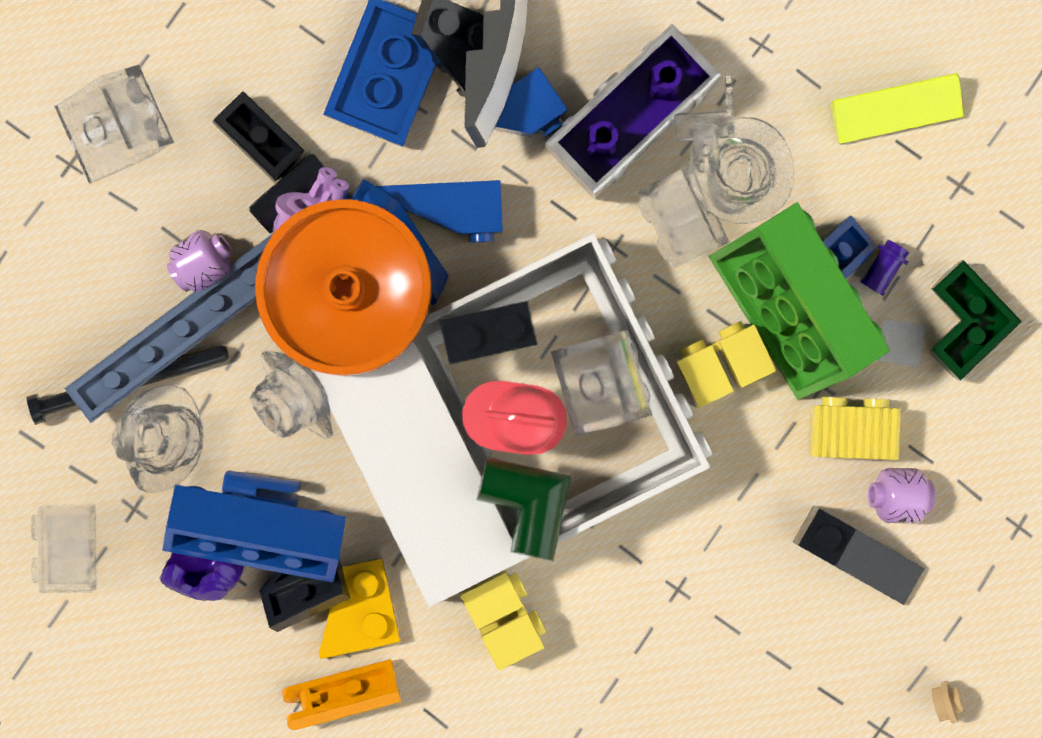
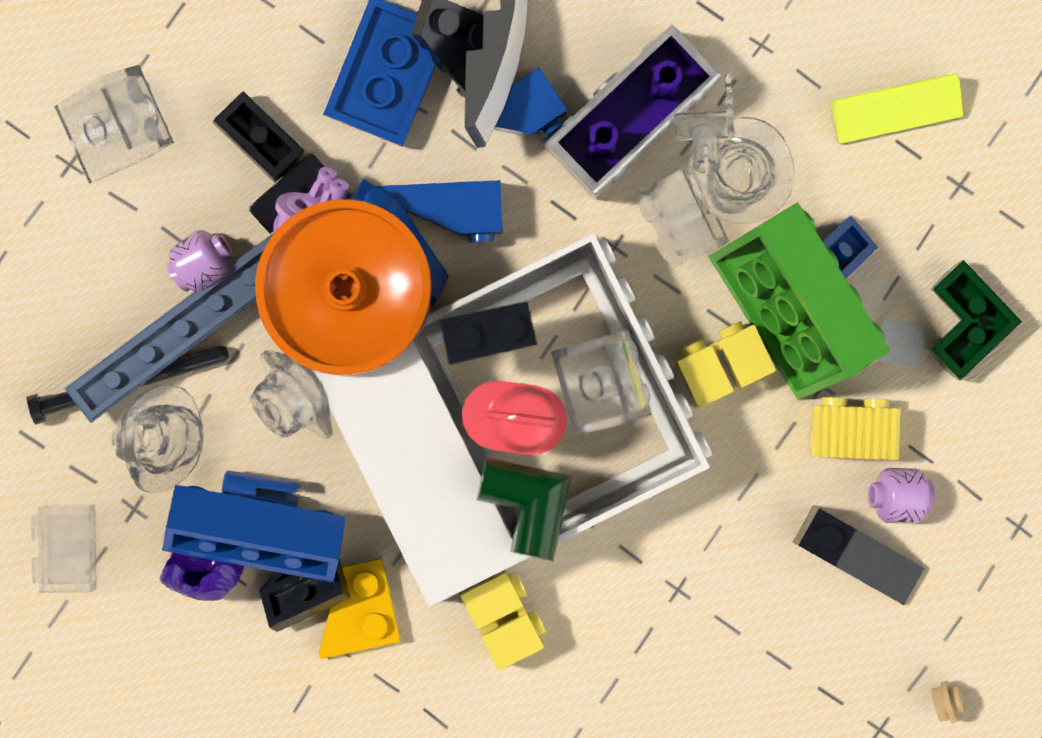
light orange hinge [282,659,401,730] -> none
dark purple pin [860,239,910,296] -> none

